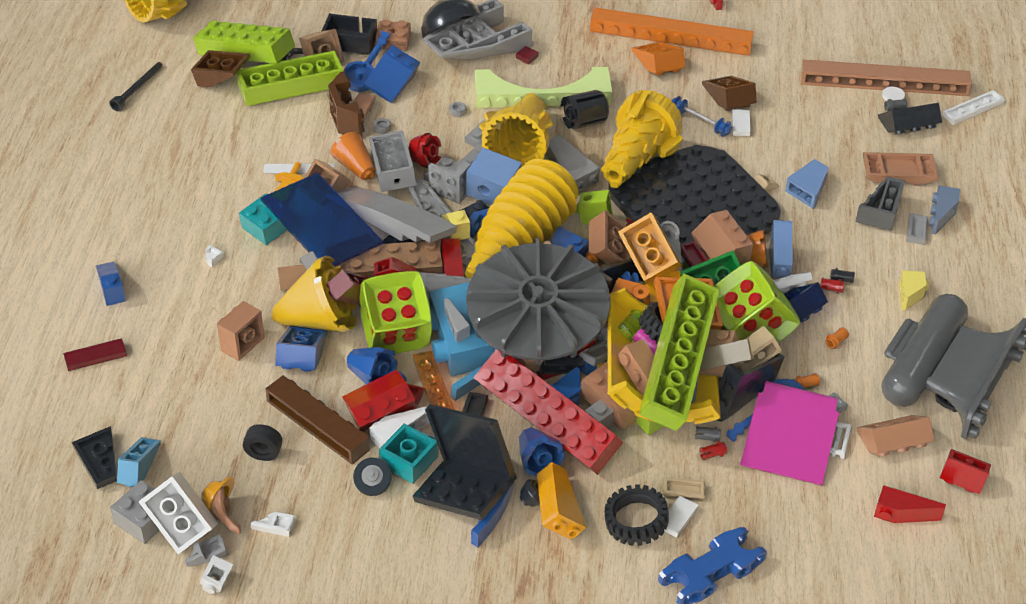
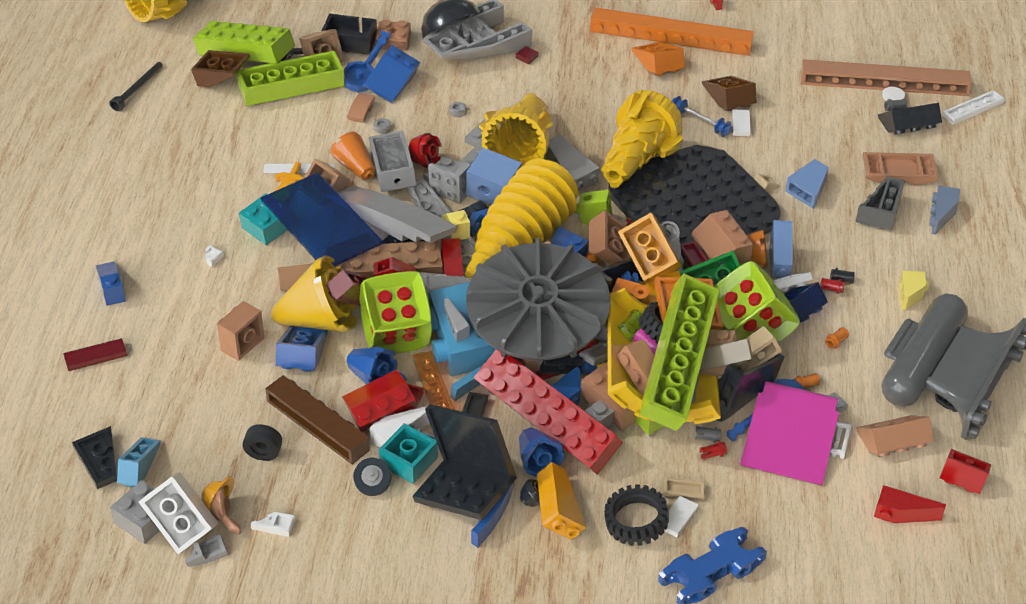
white brick [199,555,233,594] -> none
light grey slope [300,251,318,269] -> none
reddish brown slope [328,71,365,137] -> none
yellowish green arch [475,67,612,108] -> none
black cylinder [560,90,609,130] -> none
light grey tile [906,214,928,245] -> none

